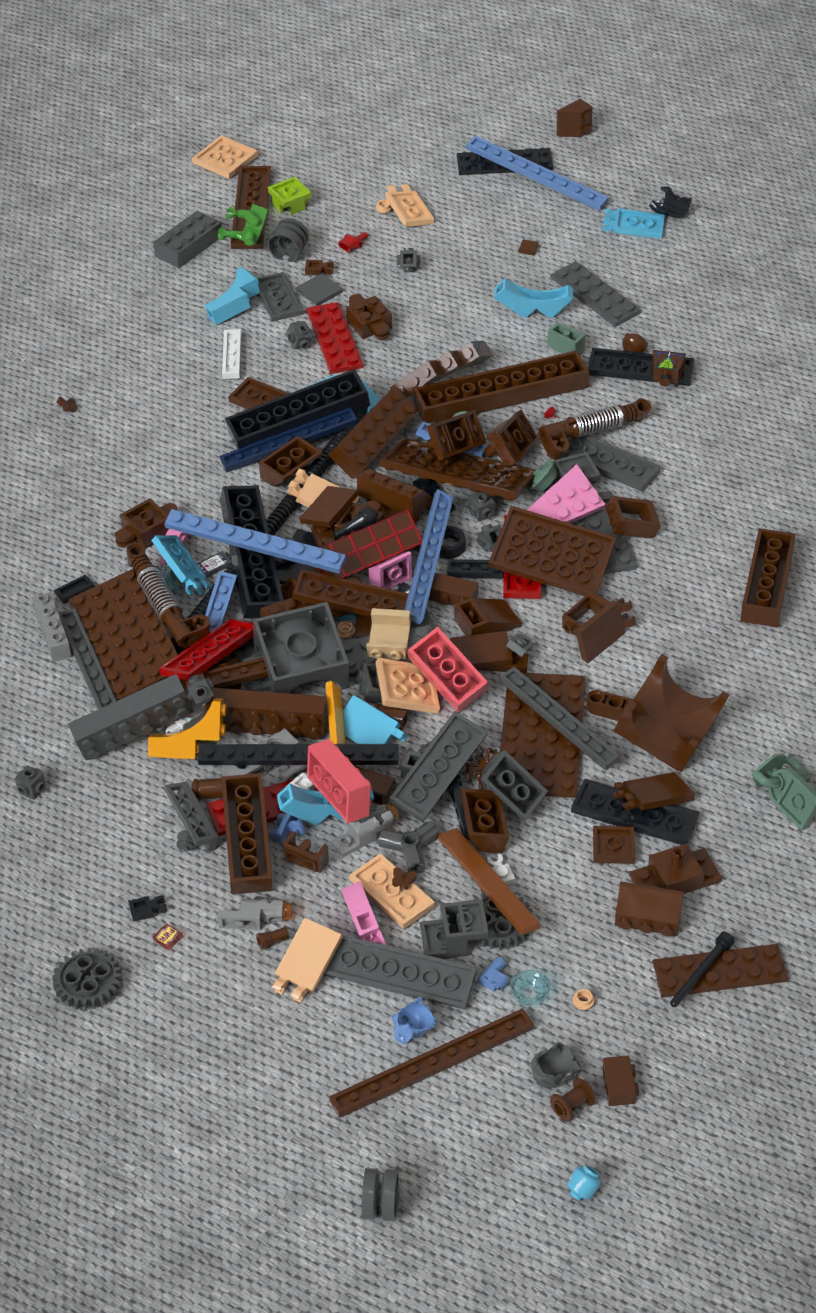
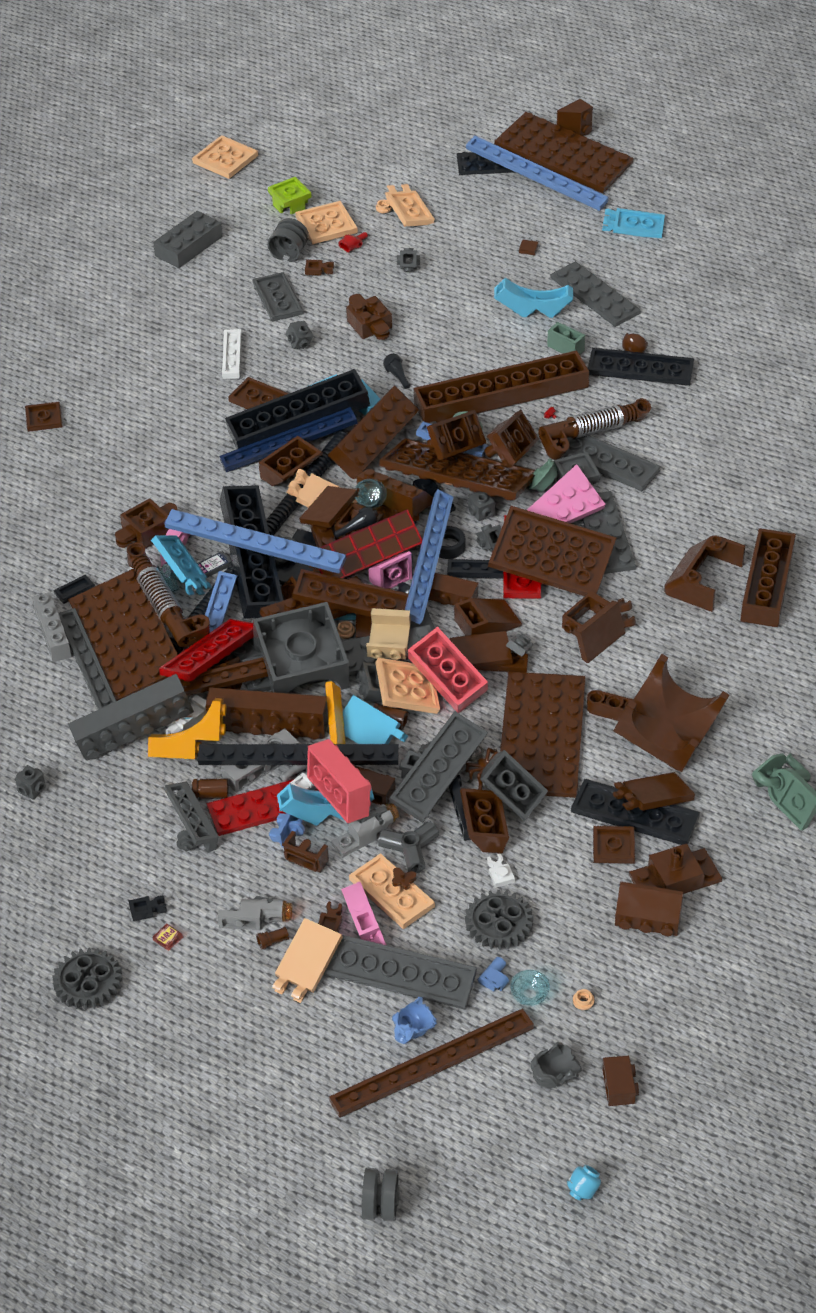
reddish brown piece [56,397,78,413] -> none
dark grey brick [185,673,215,705] -> none
medium azure arch [205,267,260,325] -> none
bright green torso [218,204,268,246] -> none
reddish brown brick [221,773,273,894] -> none
reddish brown plate [230,166,271,249] -> none
dark grey tile [296,273,343,306] -> none
red plate [306,302,363,374] -> none
arch [389,341,493,398] -> none
dark grey bracket [420,899,489,959] -> none
dark orange tile [439,828,540,935] -> none
dark grey plate [500,667,620,771] -> none
reddish brown hose [550,1078,595,1122] -> none
reddish brown window [605,496,661,538] -> none
black hair [649,186,692,218] -> none
reddish brown torso [652,350,686,387] -> none
reddish brown plate [652,944,788,998] -> none
black piece [670,931,735,1008] -> none
none -> reddish brown tile [25,402,62,432]
none -> light nougat plate [295,201,358,245]
none -> reddish brown plate [318,901,342,933]
none -> clear light blue helmet [355,479,387,509]
none -> black piece [383,353,411,389]
none -> reddish brown plate [494,112,634,193]
none -> reddish brown windscreen [664,535,746,612]

